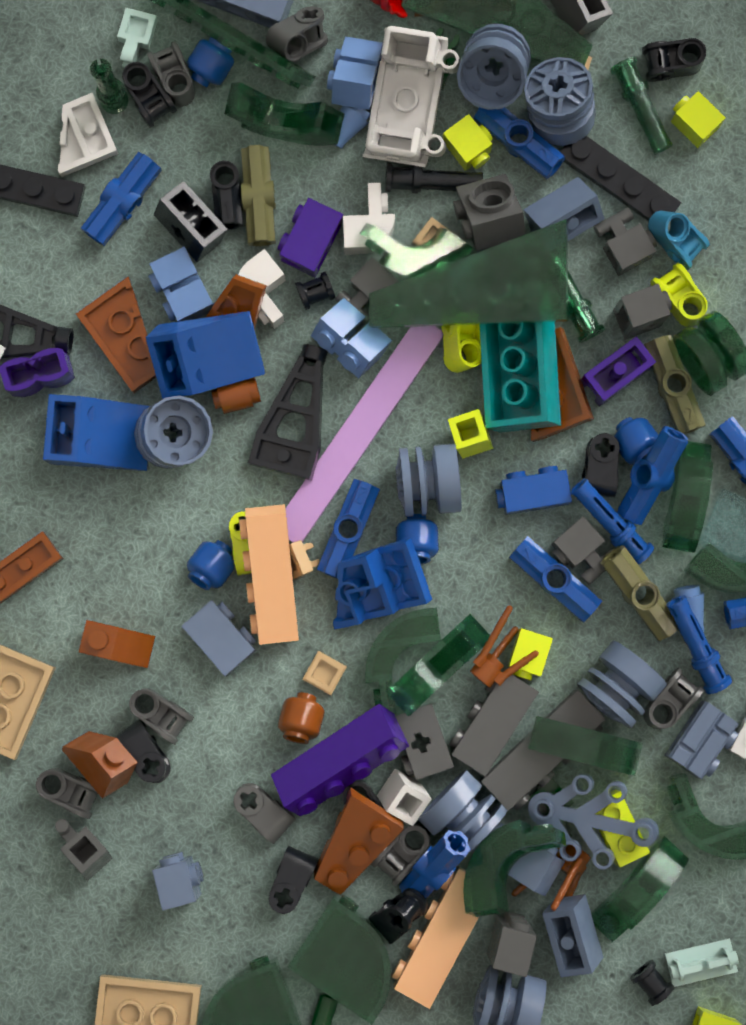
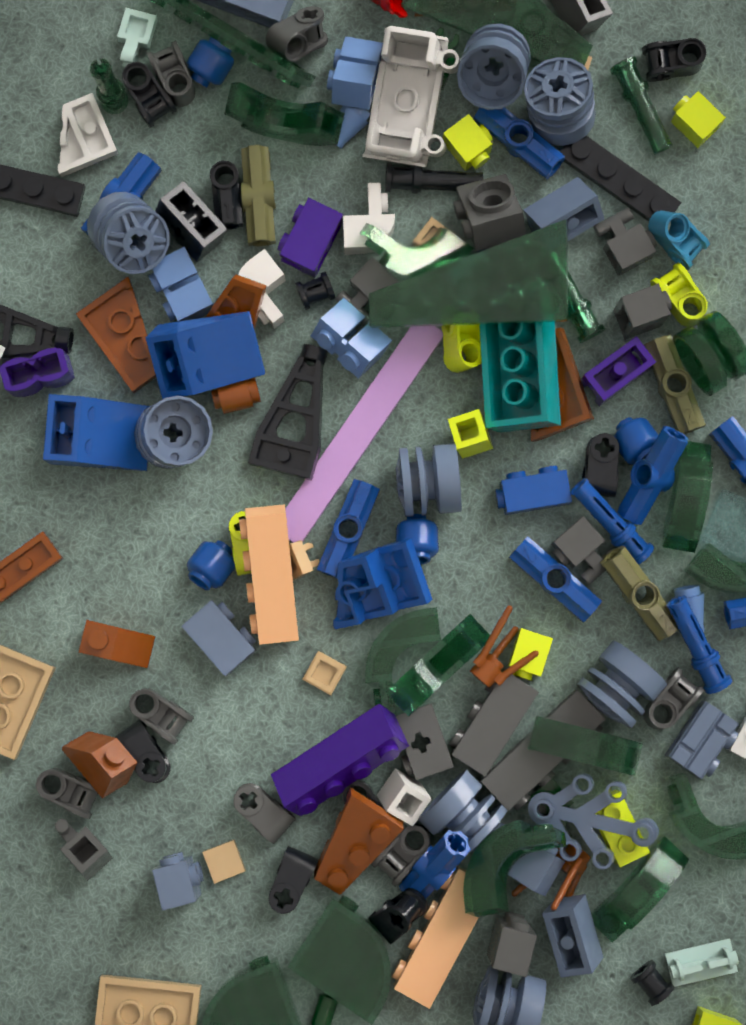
dark orange head [278,692,325,744] -> none
none -> sand blue wheel [87,192,170,274]
none -> tan tile [202,840,246,884]

